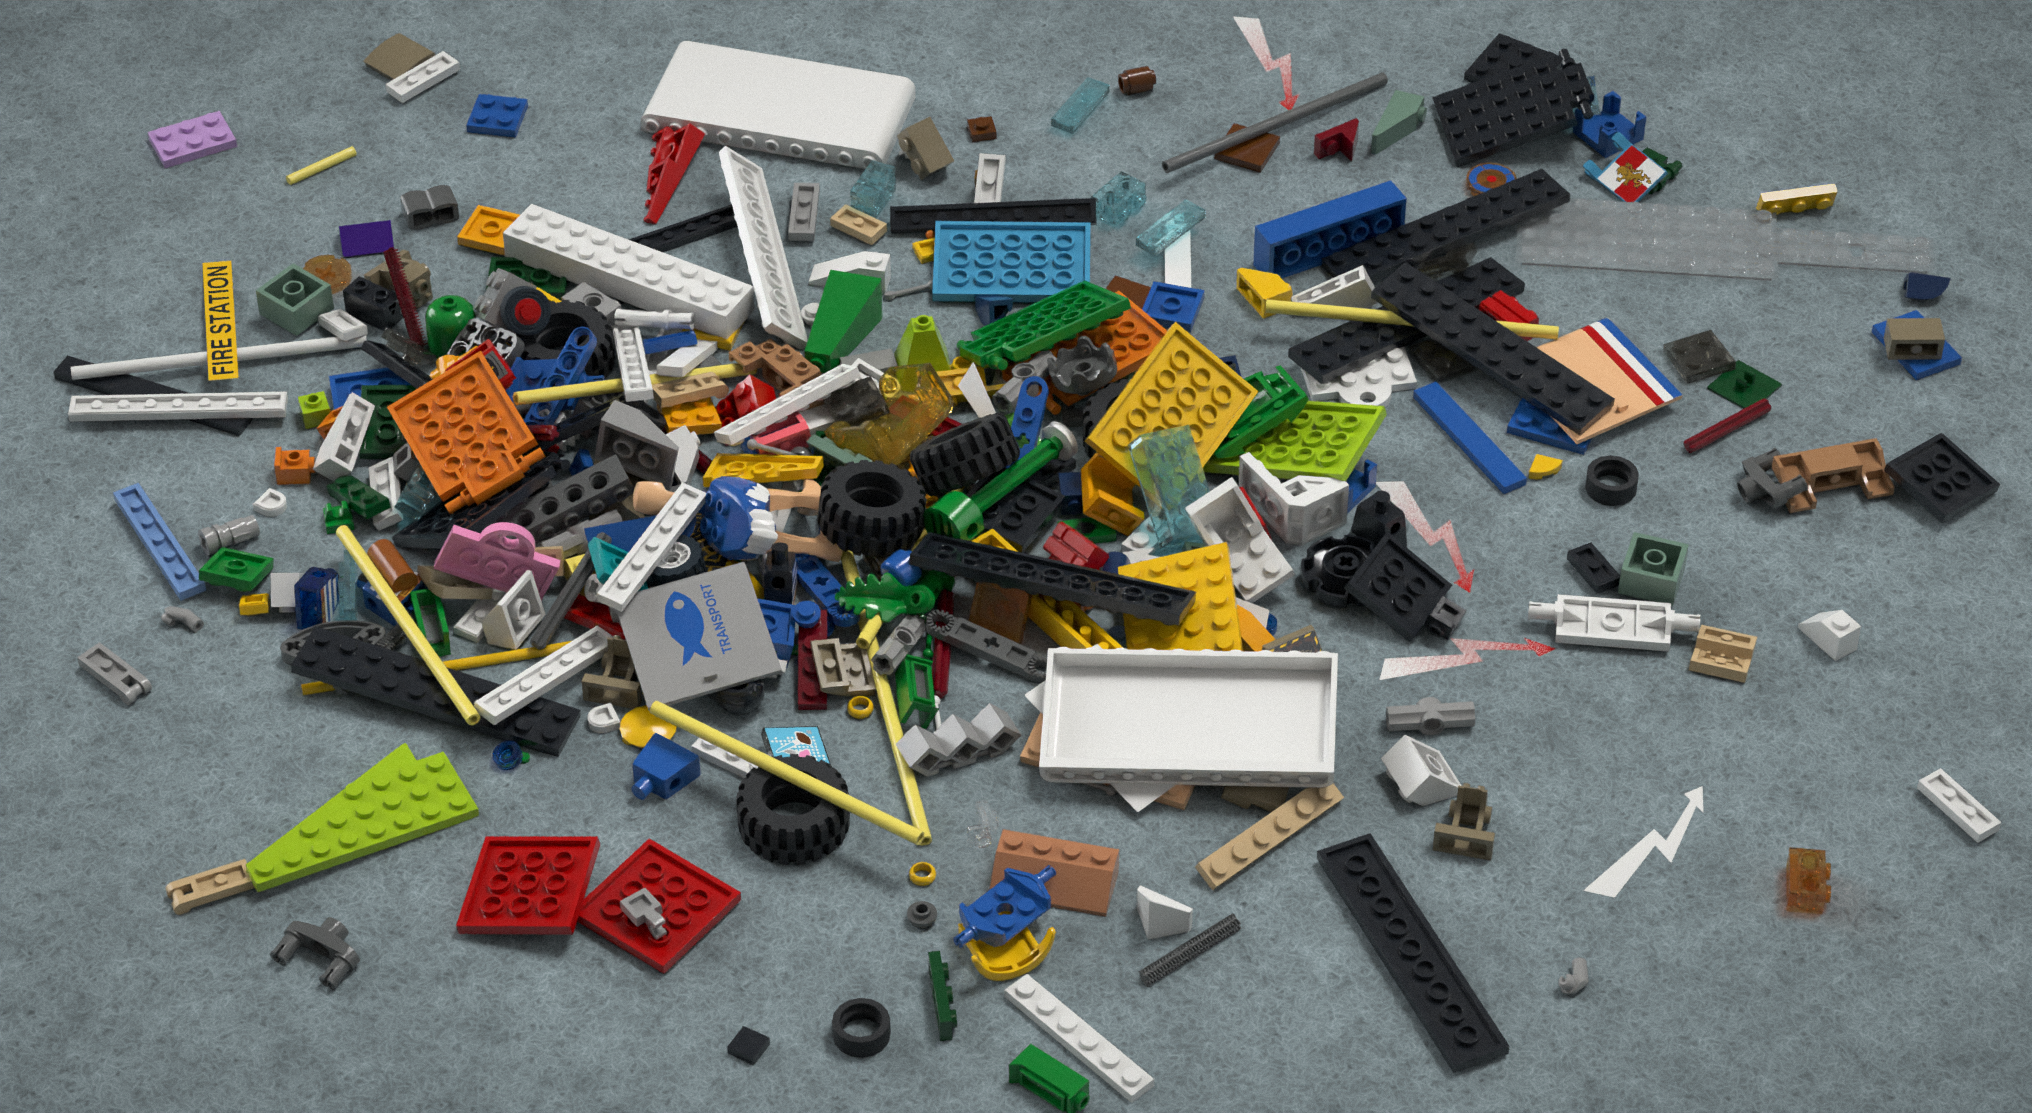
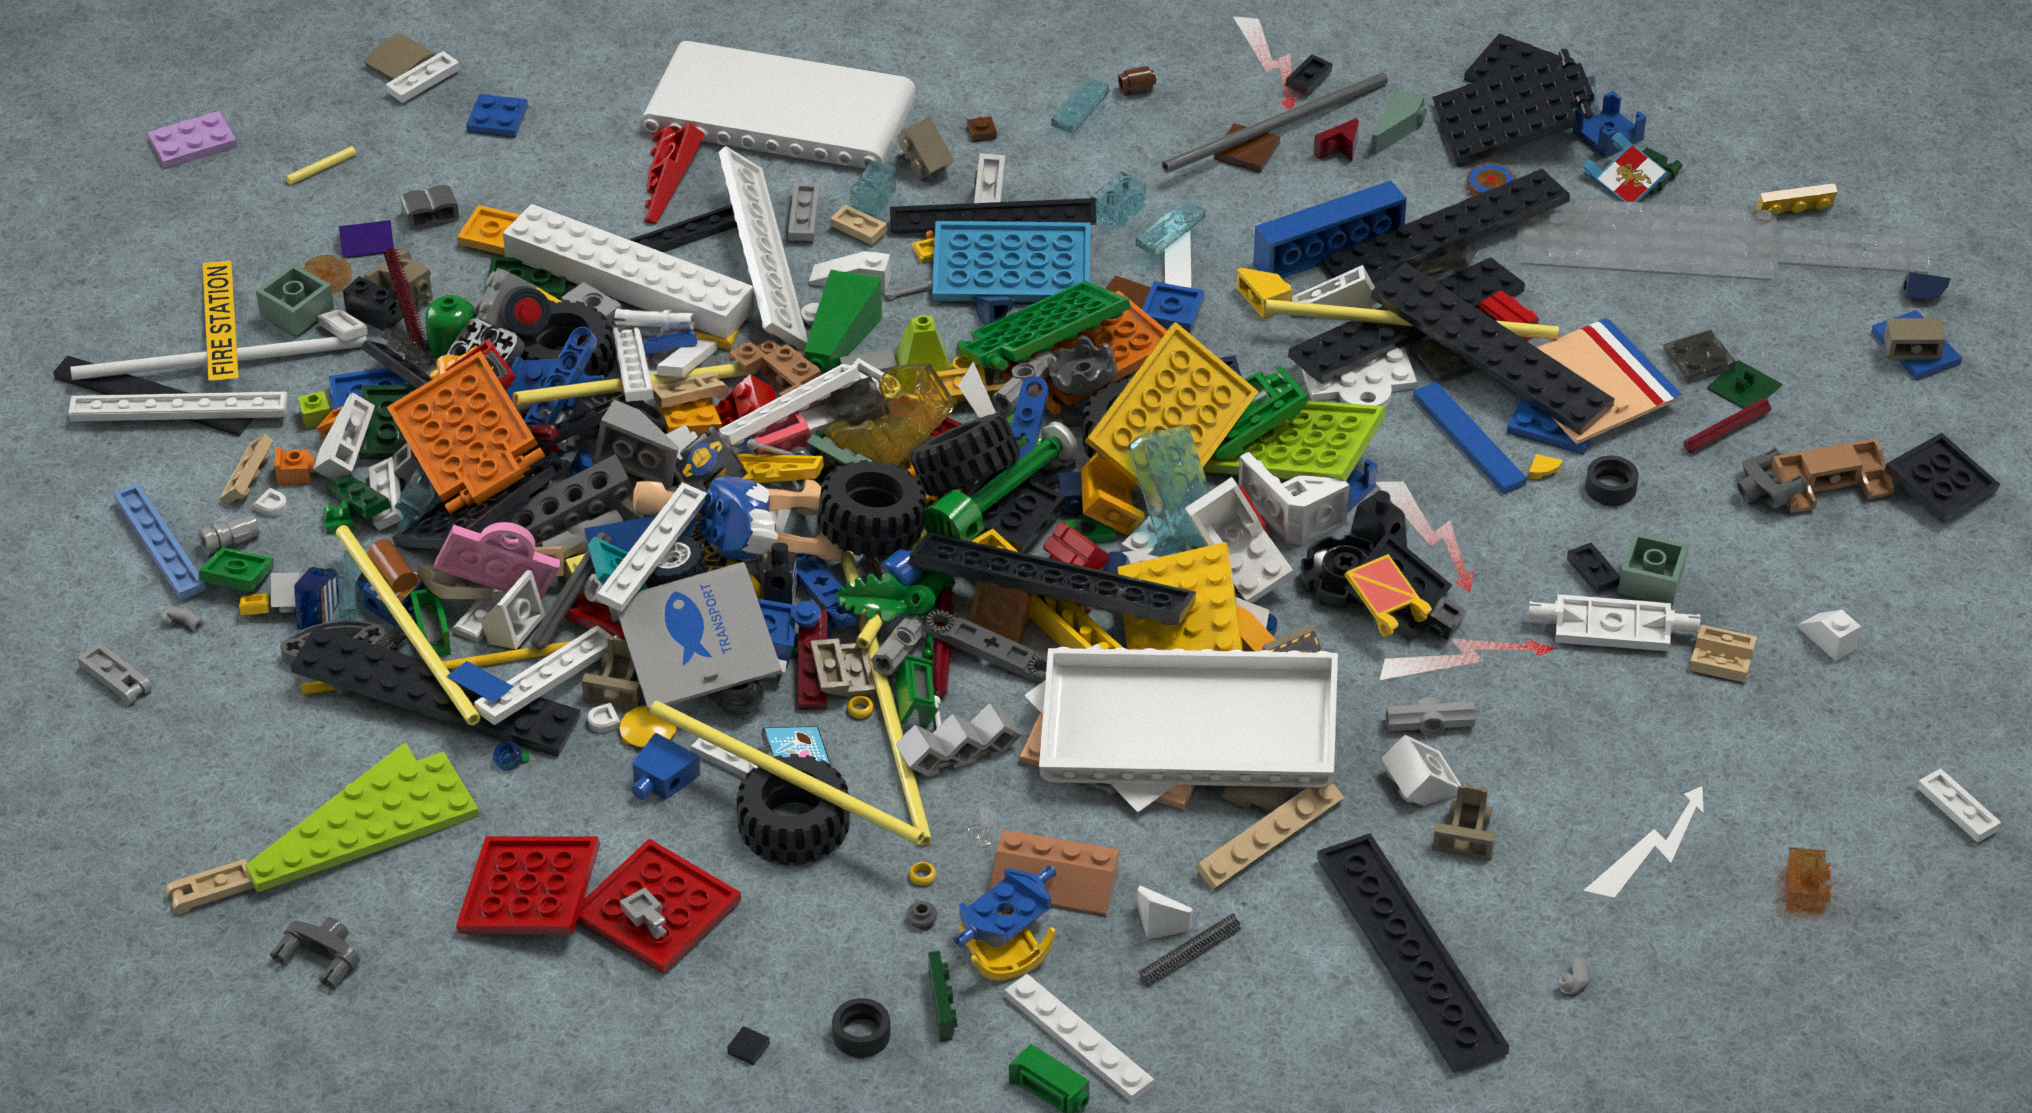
none -> tan plate [219,434,273,505]
none -> blue sticker [446,661,514,702]
none -> black container [675,425,748,491]
none -> black plate [1285,54,1333,96]
none -> flag [1344,554,1432,637]

